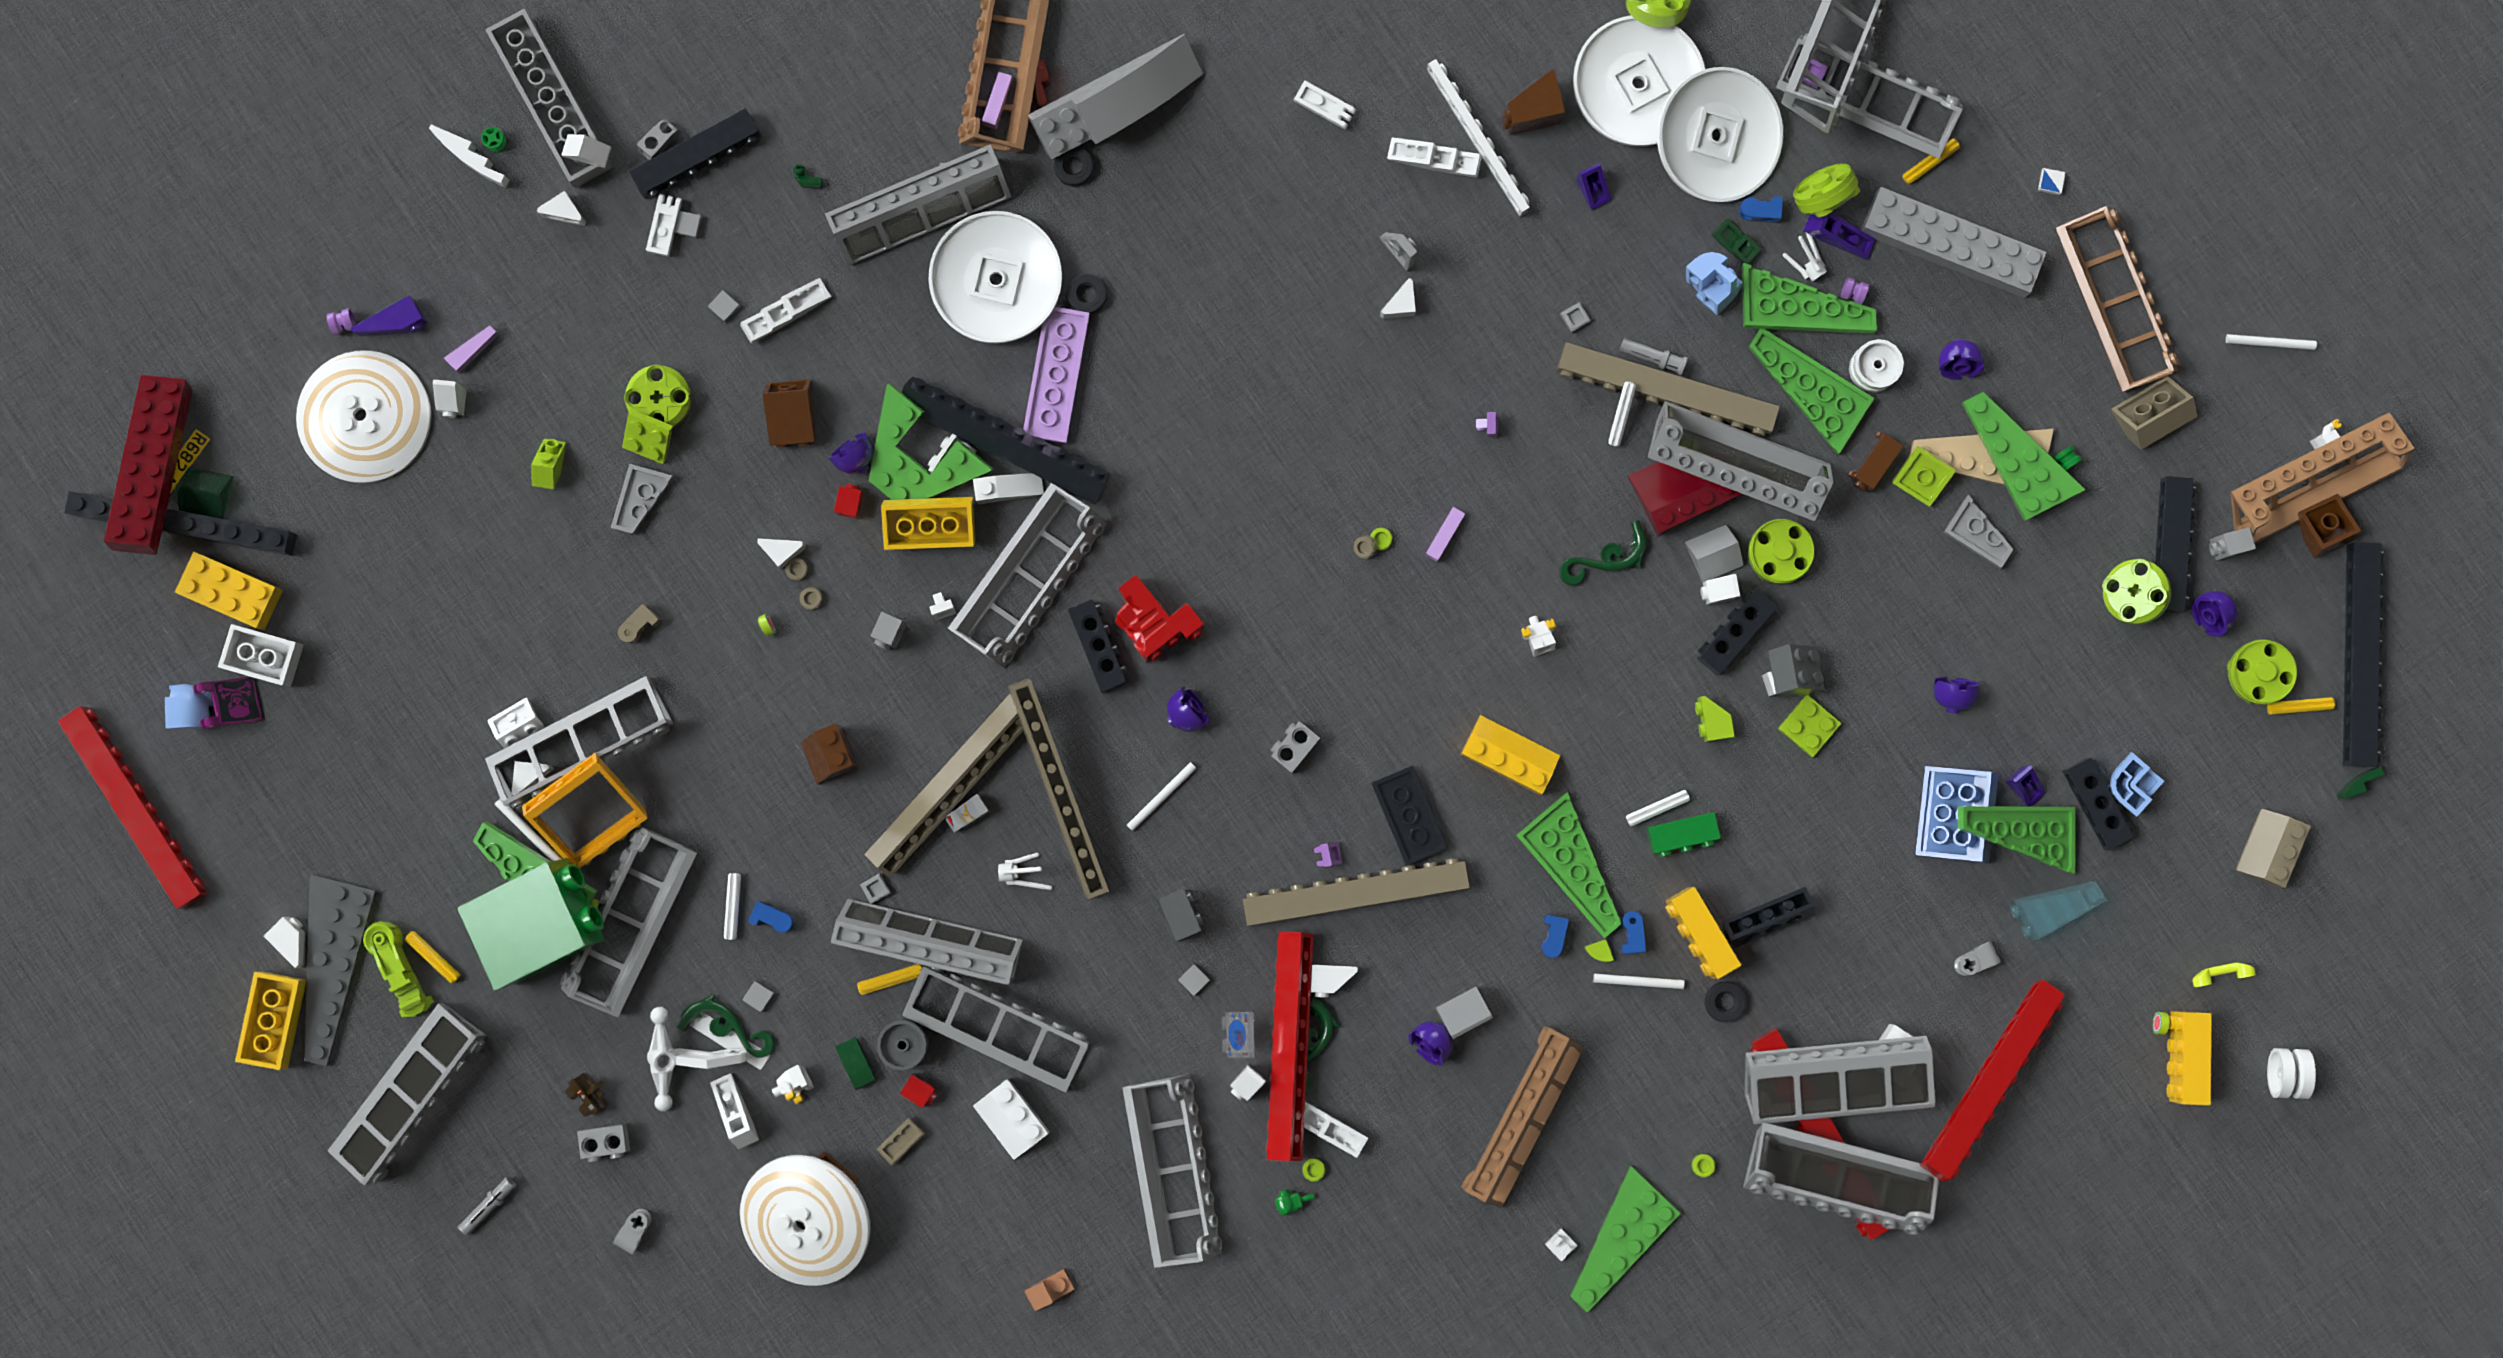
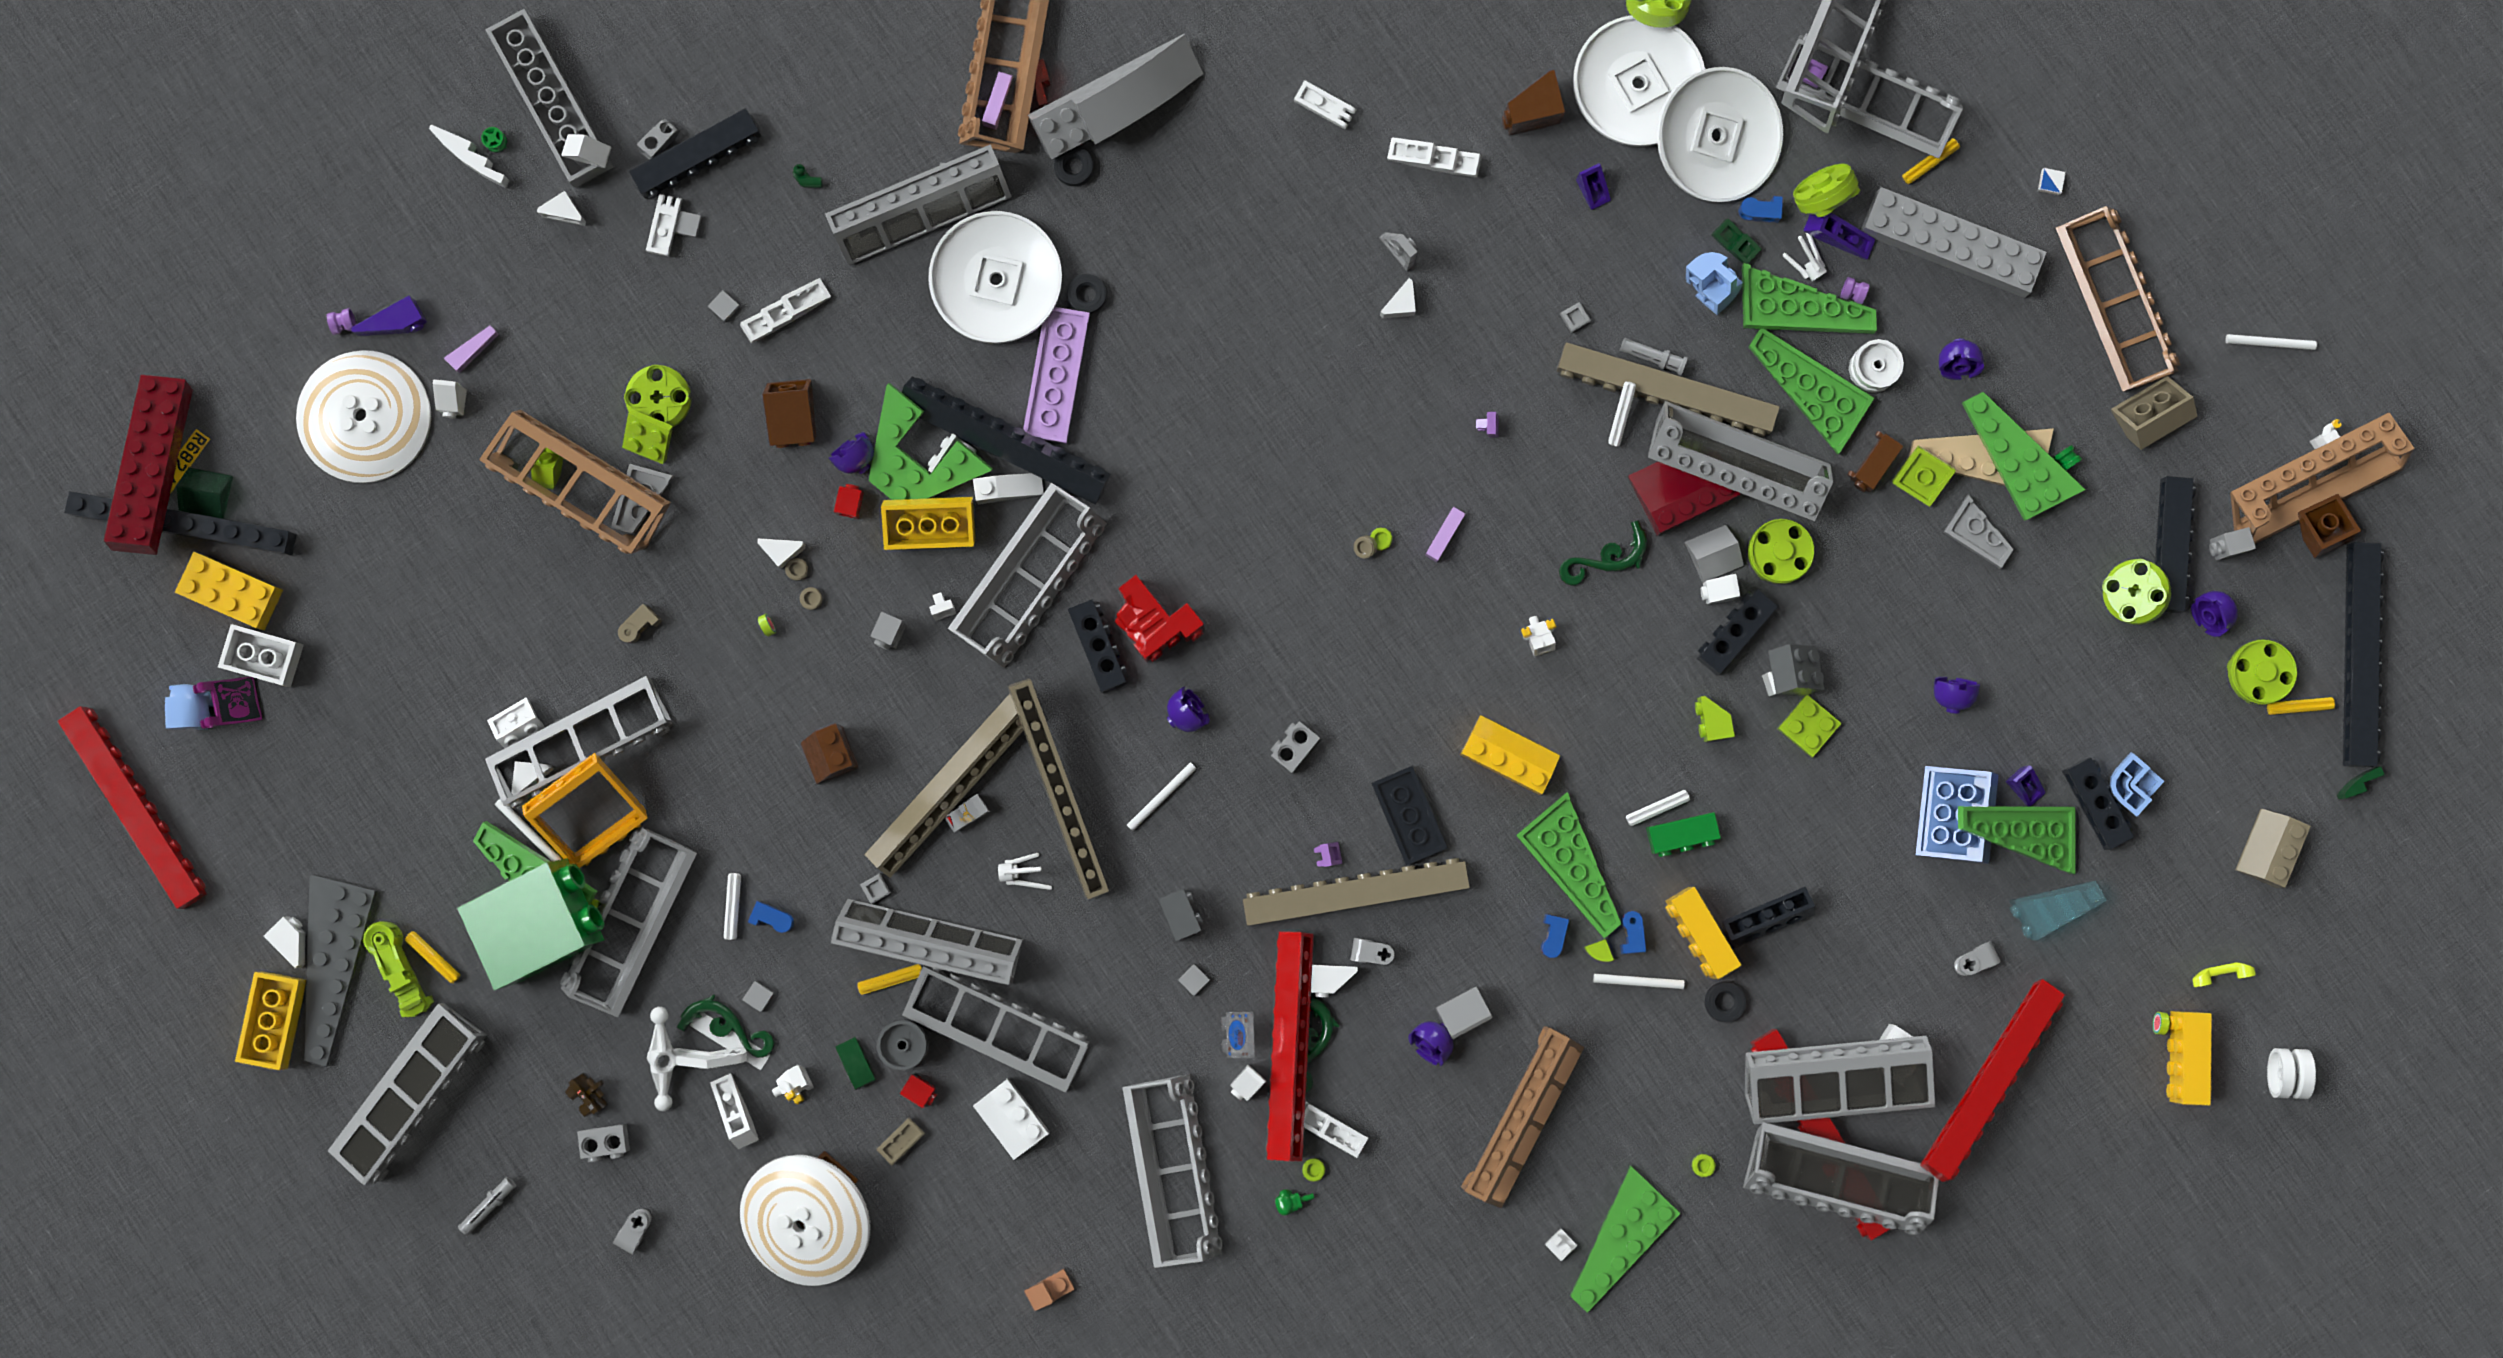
white plate [1427,59,1530,217] -> none
none -> medium nougat window [480,410,671,554]
none -> light grey piece [1350,938,1394,965]

